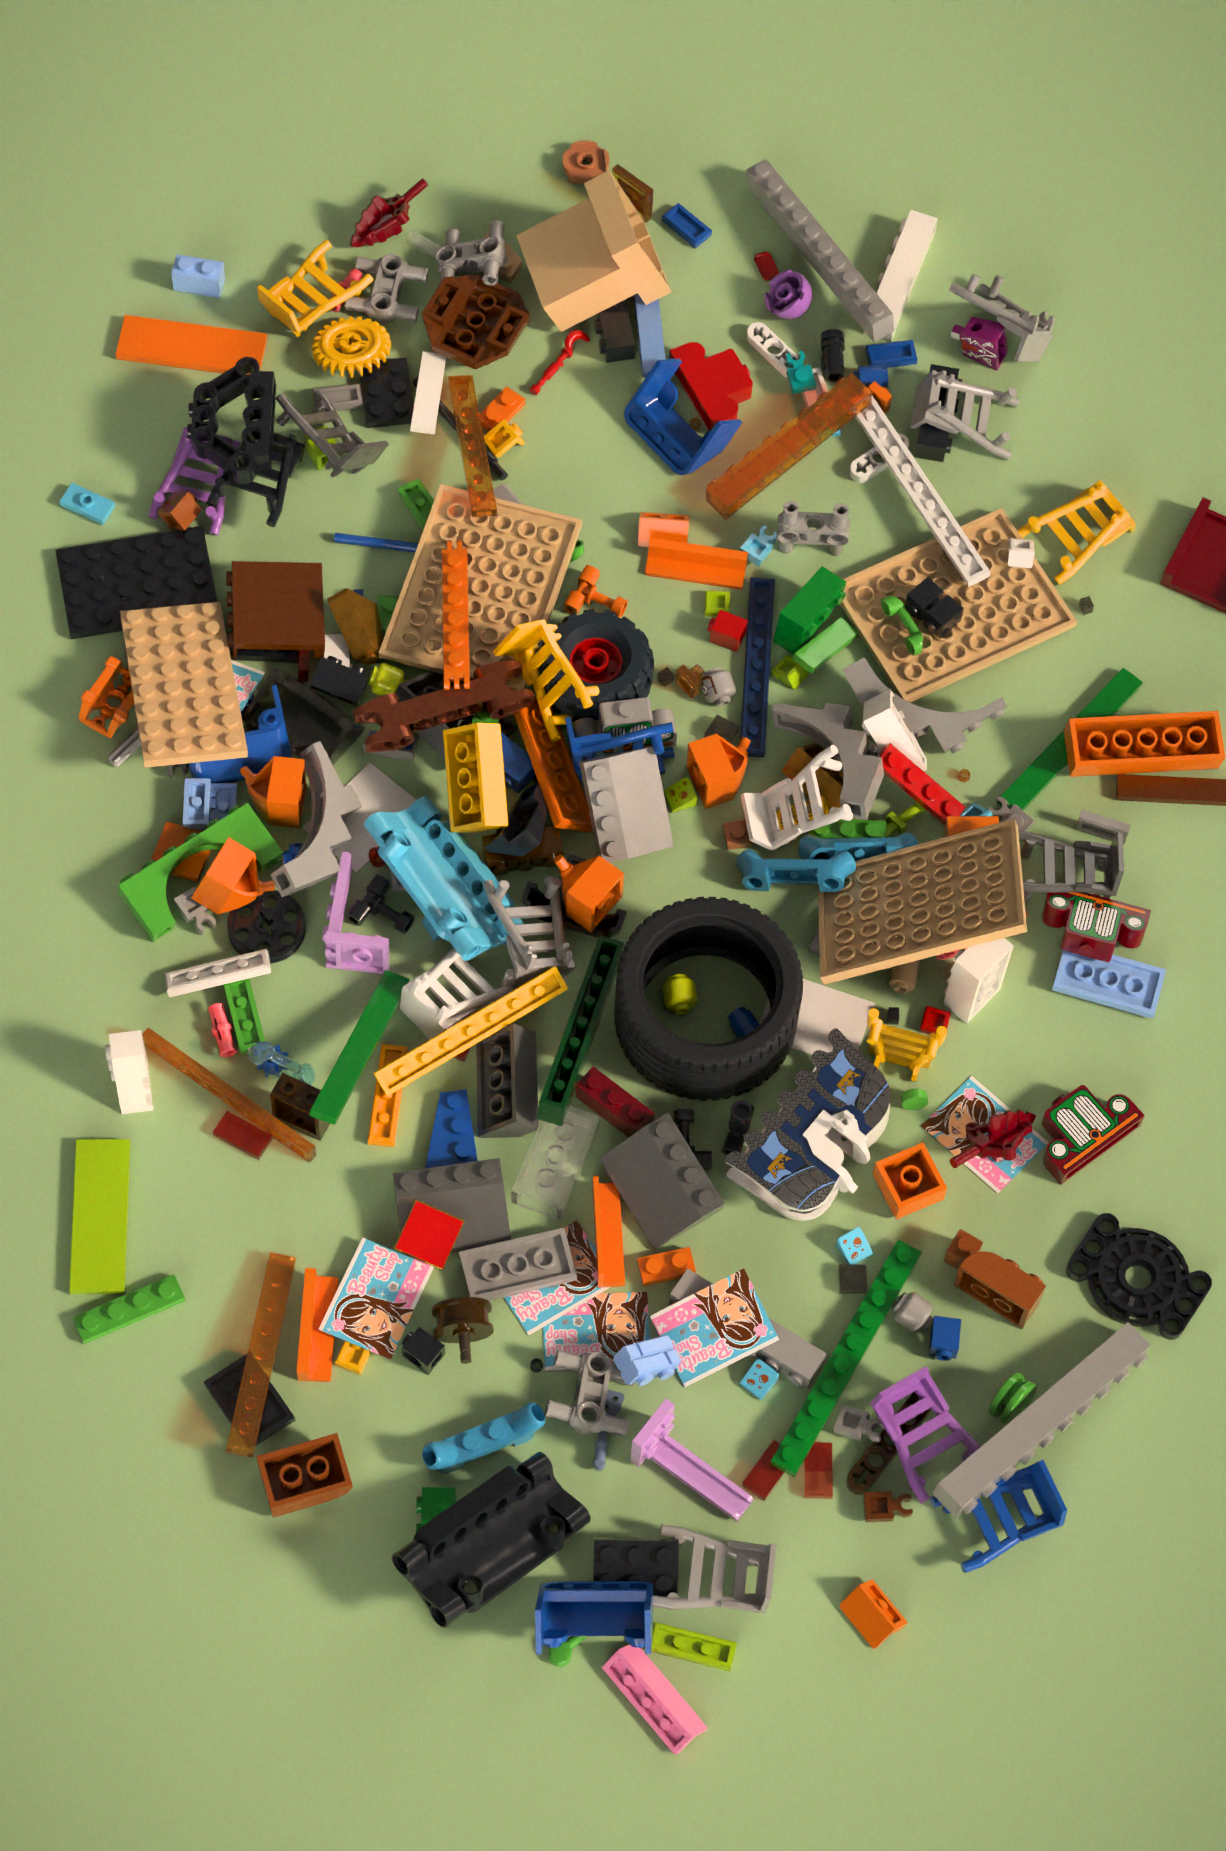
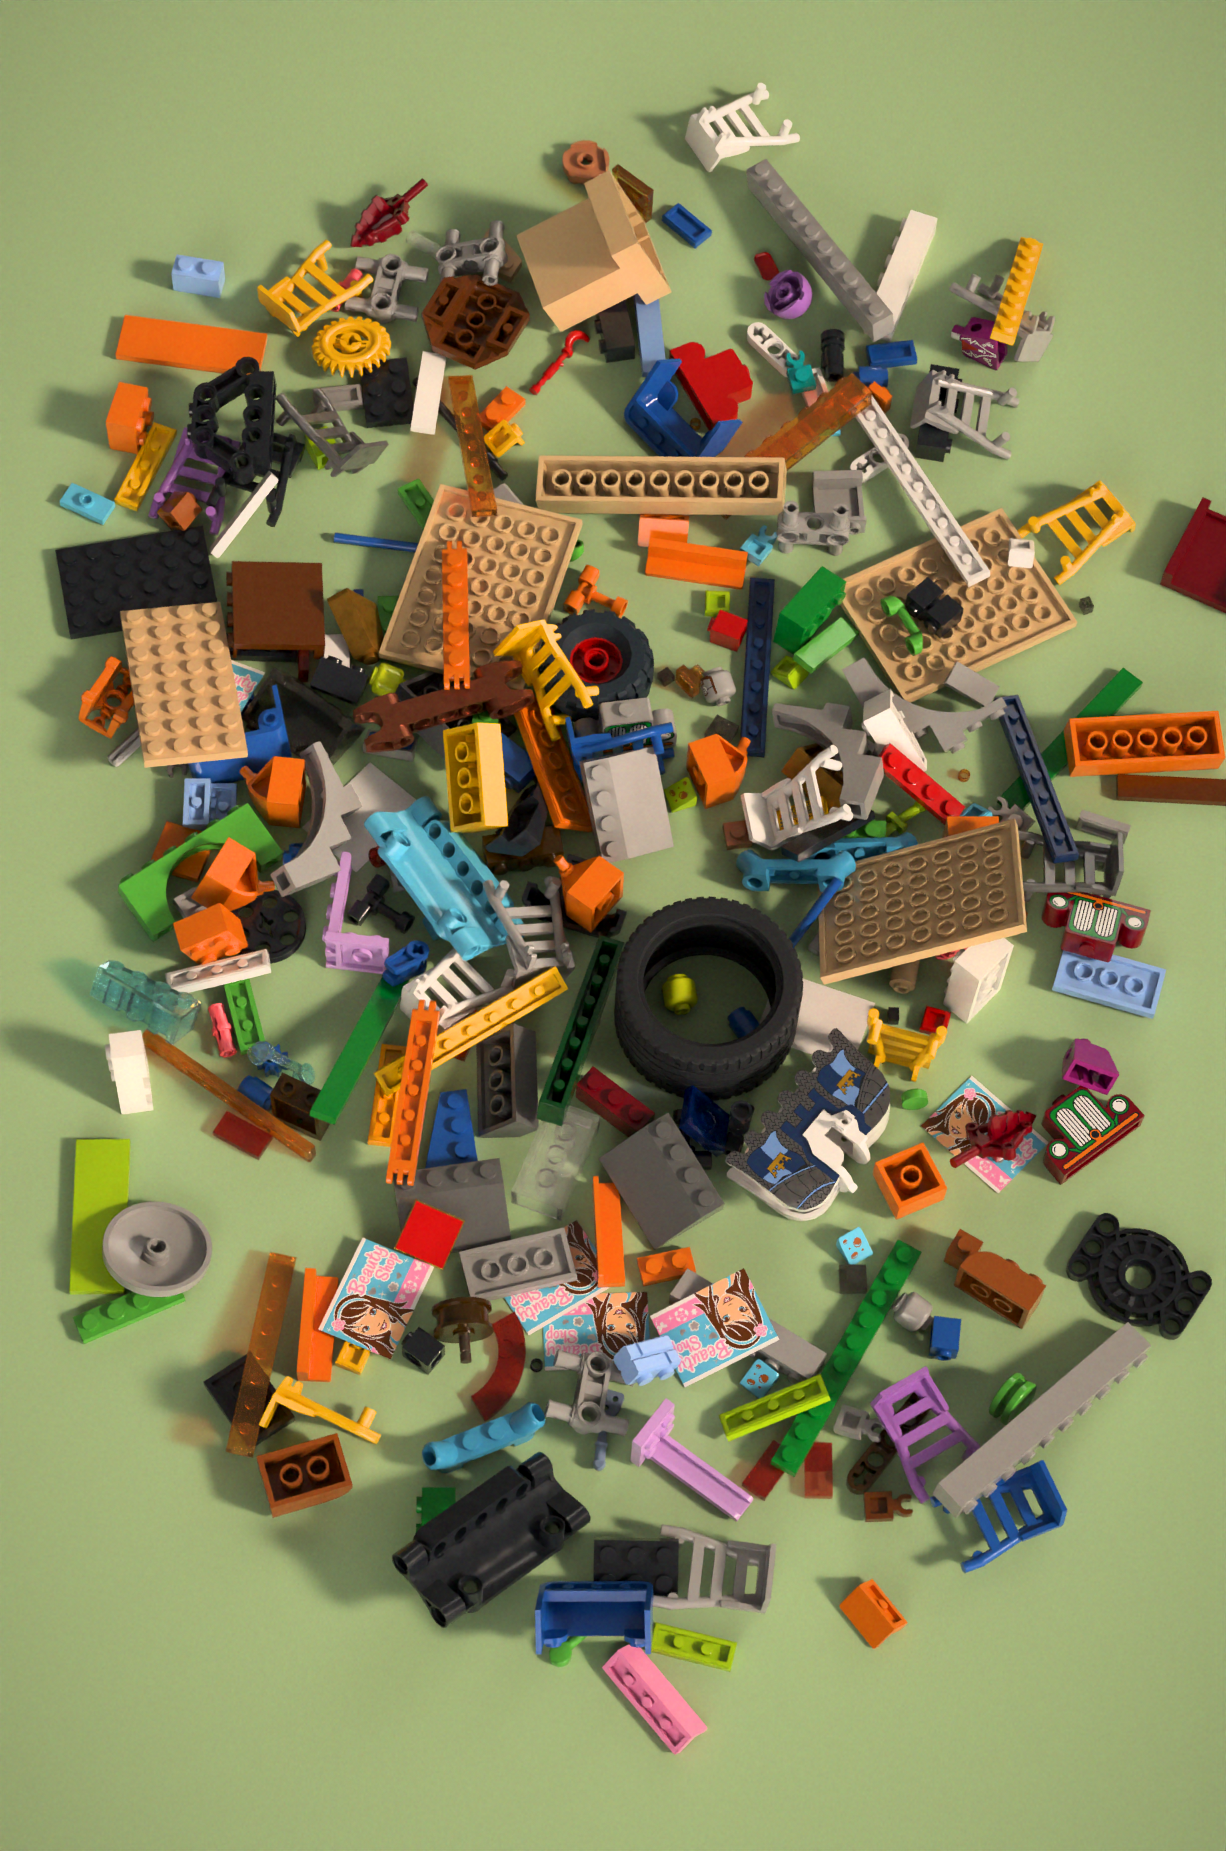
none -> clear light blue wedge [90,960,202,1045]
none -> light grey dish [102,1202,212,1297]
none -> orange brick [106,382,154,454]
none -> yellow tile [114,422,177,512]
none -> orange brick [173,903,248,965]
none -> white tile [209,471,278,558]
none -> blue brick [237,1075,273,1113]
none -> yellow hand [259,1376,381,1445]
none -> blue piece [382,940,430,986]
none -> orange hinge [386,999,440,1186]
none -> clear red tile [471,1312,526,1421]
none -> tan brick [536,455,787,515]
none -> clear blue plate [679,1085,730,1157]
none -> white hand [685,83,800,172]
none -> lime tile [718,1374,831,1442]
none -> black tile [781,810,875,862]
none -> blue bar [788,877,843,949]
none -> light grey panel [811,470,867,535]
none -> light grey tile [943,661,1000,707]
none -> yellow plate [990,237,1043,346]
none -> dark blue tile [994,695,1079,864]
none -> magenta torso [1062,1038,1119,1095]

